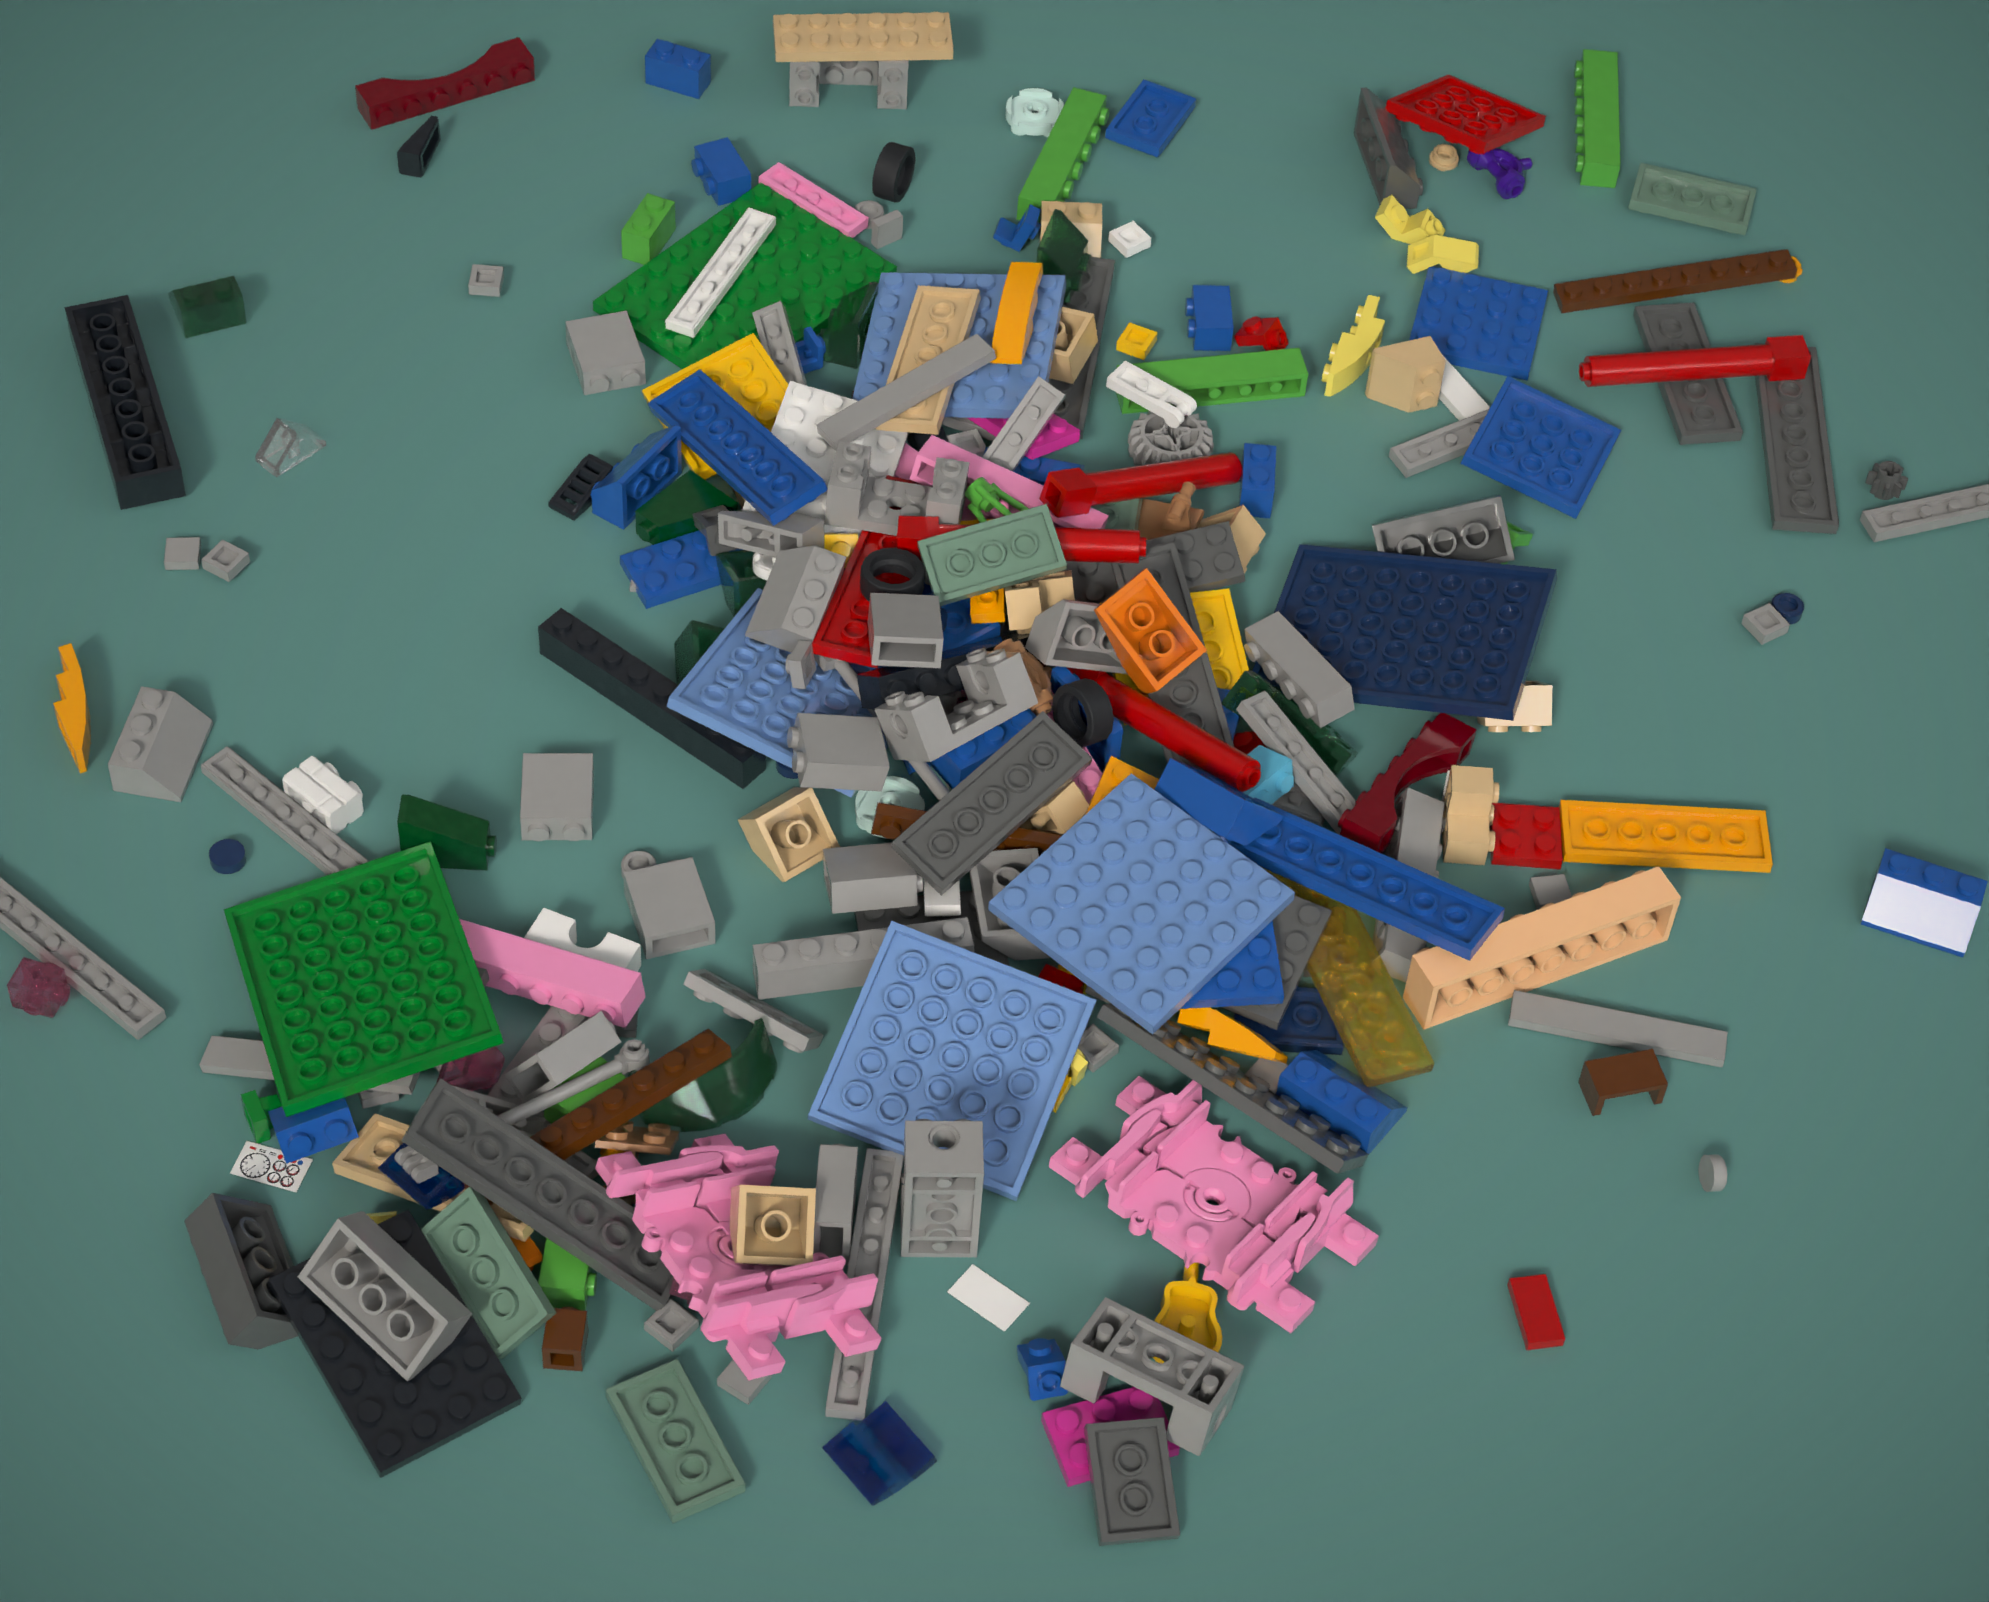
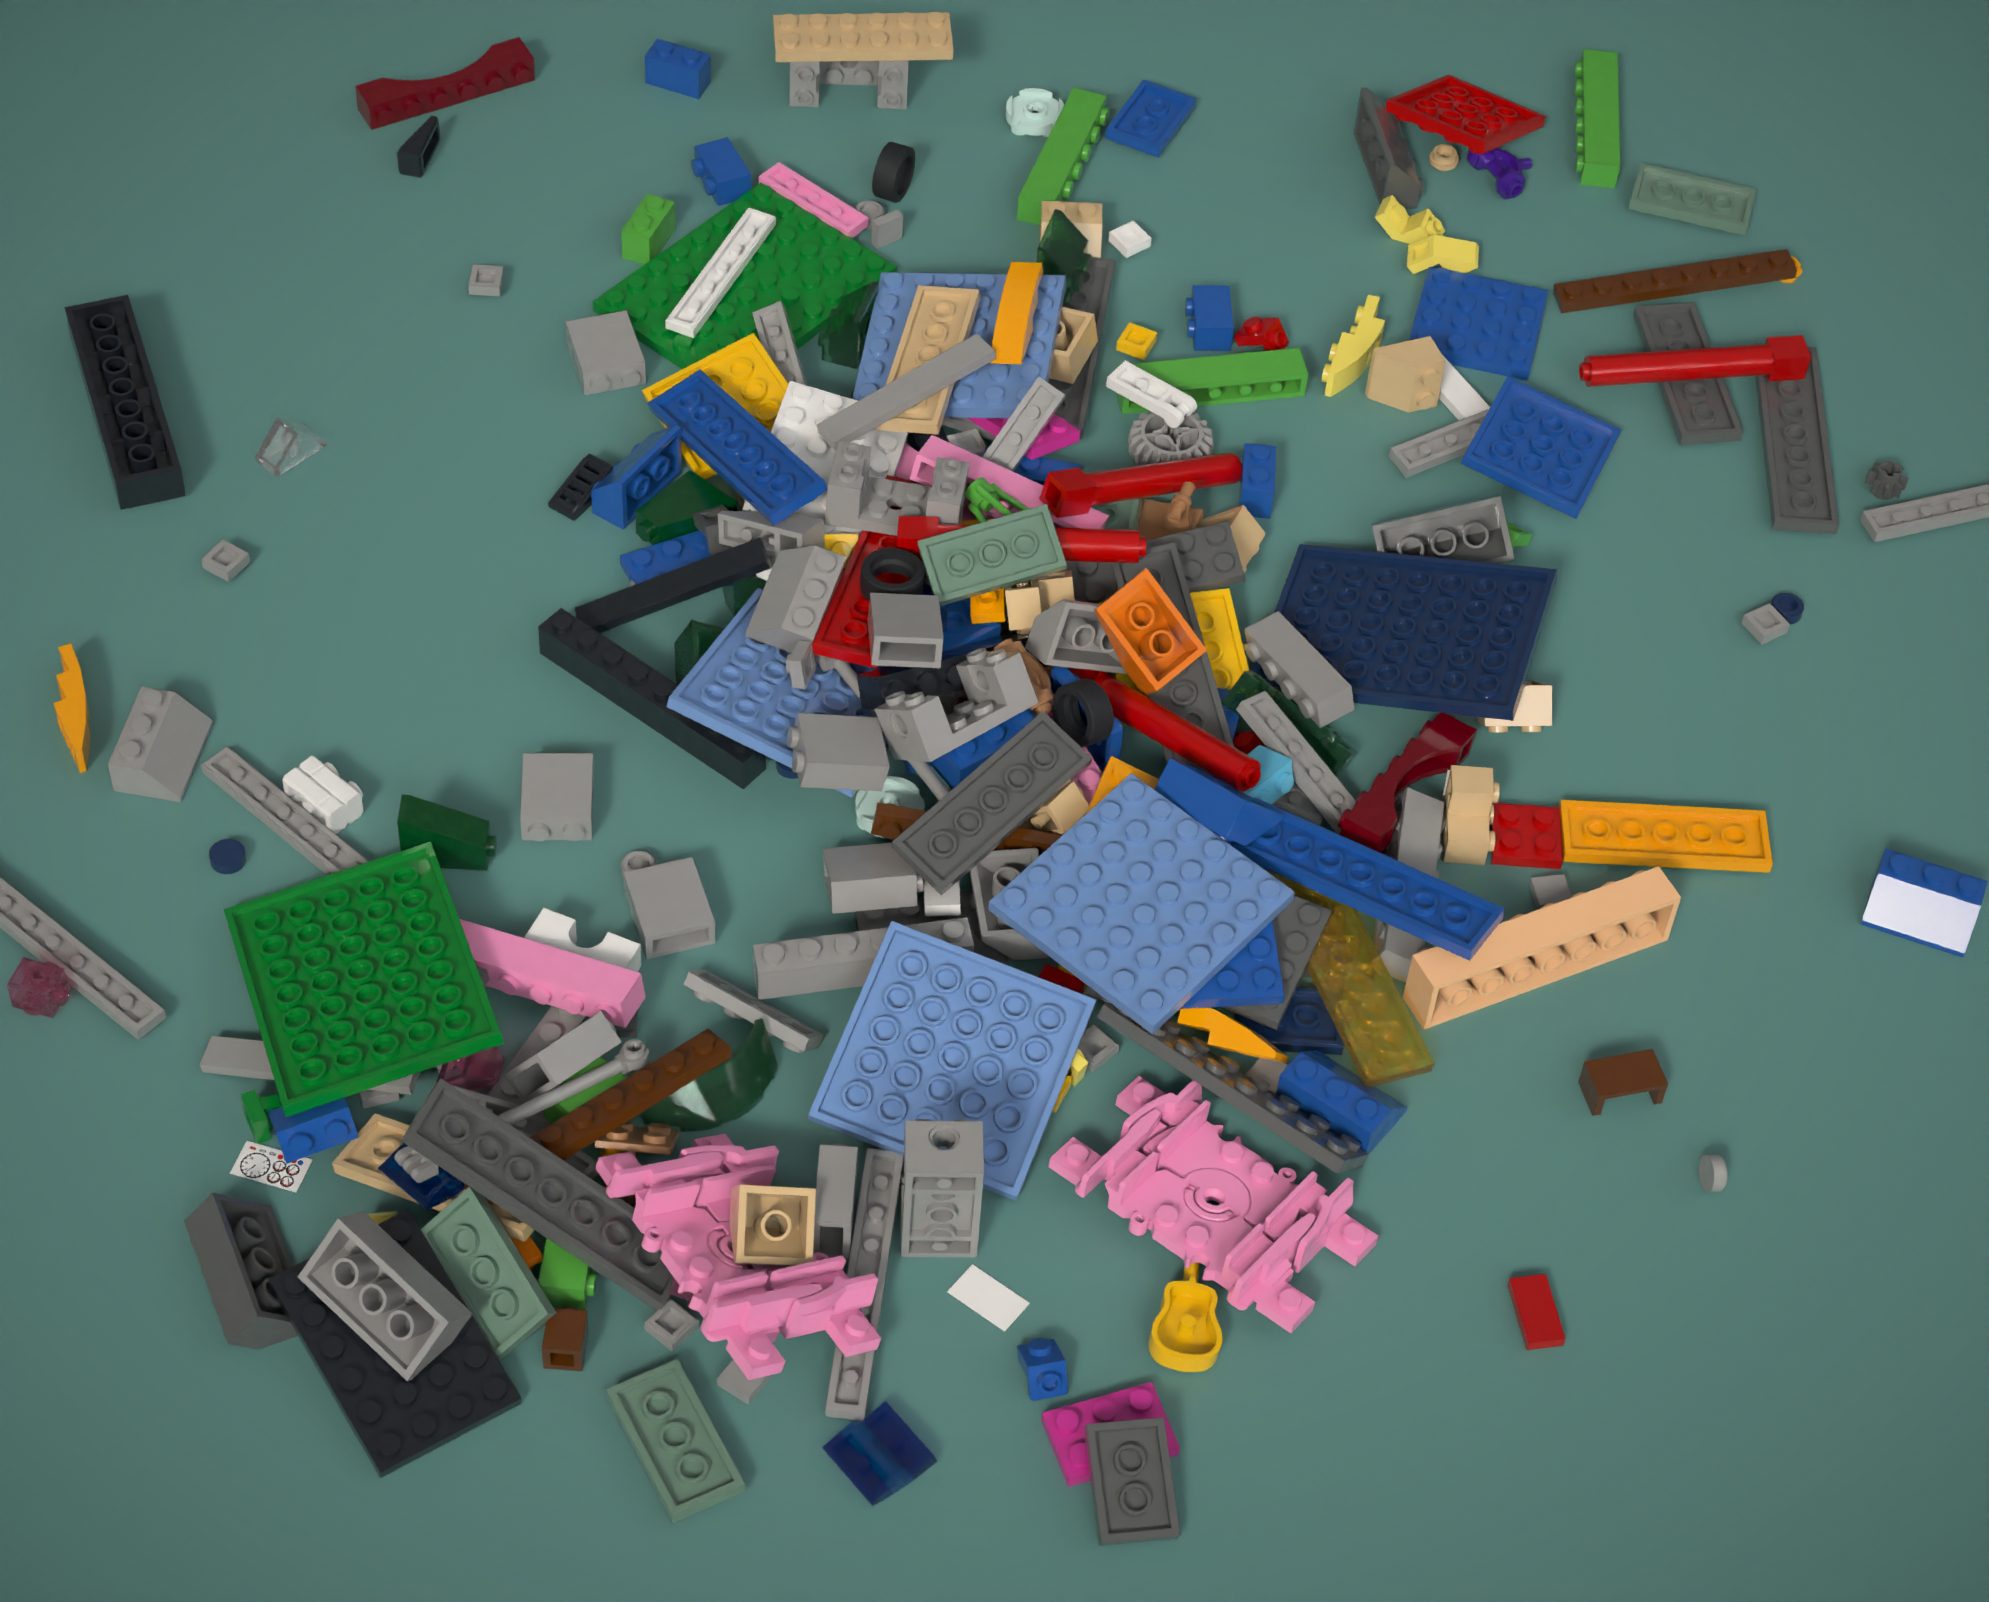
light grey tile [164,537,201,570] -> none
clear green slope [168,276,247,338] -> none
tan slope [738,787,840,882] -> none
blue bracket [795,326,826,374] -> none
blue bracket [993,204,1041,252] -> none
light grey plate [1060,1297,1244,1457] -> none
light grey tile [1508,990,1728,1067] -> none
none -> black tile [575,538,770,633]

